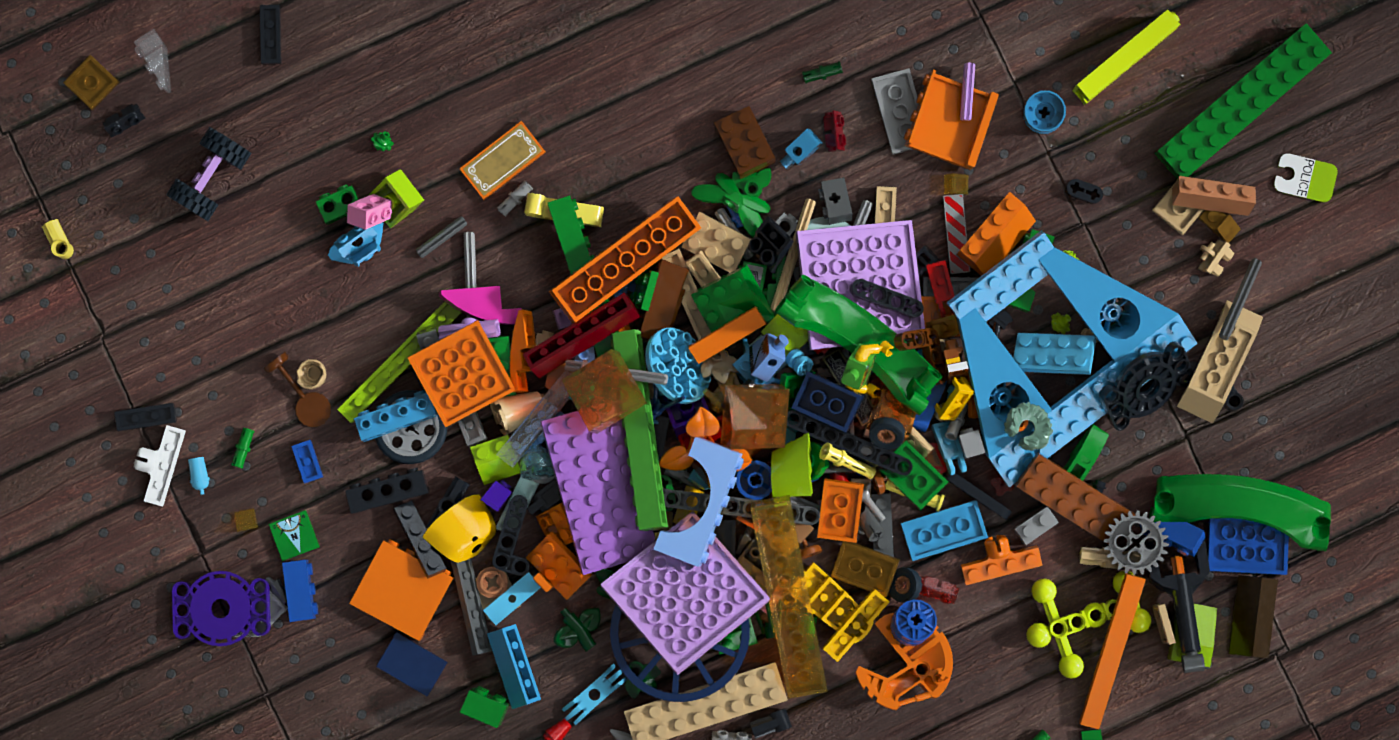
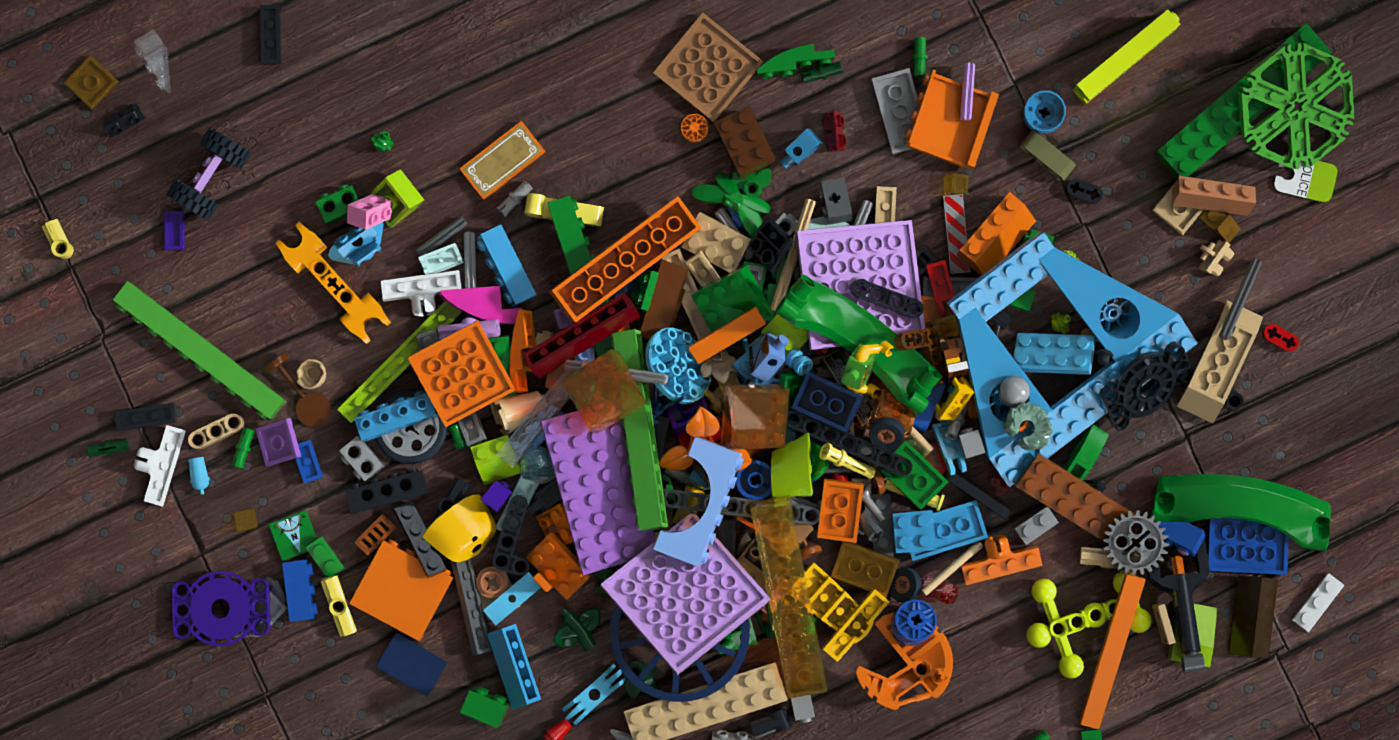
none -> dark green pin [87,438,129,457]
none -> bright green brick [113,281,286,420]
none -> dark purple tile [164,211,185,251]
none -> tan beam [188,414,245,449]
none -> medium lavender hinge [256,418,301,467]
none -> light orange piece [275,222,391,345]
none -> green plate [305,535,344,578]
none -> light yellow piece [321,575,357,637]
none -> light grey brick [340,436,385,482]
none -> dark orange slope [354,514,397,556]
none -> white plate [381,270,462,316]
none -> light aqua hinge [418,243,464,275]
none -> green pin [449,424,467,450]
none -> dark azure brick [477,225,536,308]
none -> medium nougat plate [653,13,764,123]
none -> orange wheel [681,114,708,143]
none -> green slope [757,44,835,79]
none -> light grey brick [790,692,815,723]
none -> dark azure brick [892,510,936,553]
none -> green pin [912,37,928,78]
none -> tan bar [921,541,983,596]
none -> light grey hair [999,376,1030,408]
none -> olive beam [1019,130,1076,181]
none -> black piece [1096,349,1114,365]
none -> bright green plate [1238,42,1354,169]
none -> red beam [1262,324,1299,352]
none -> white plate [1292,573,1344,632]

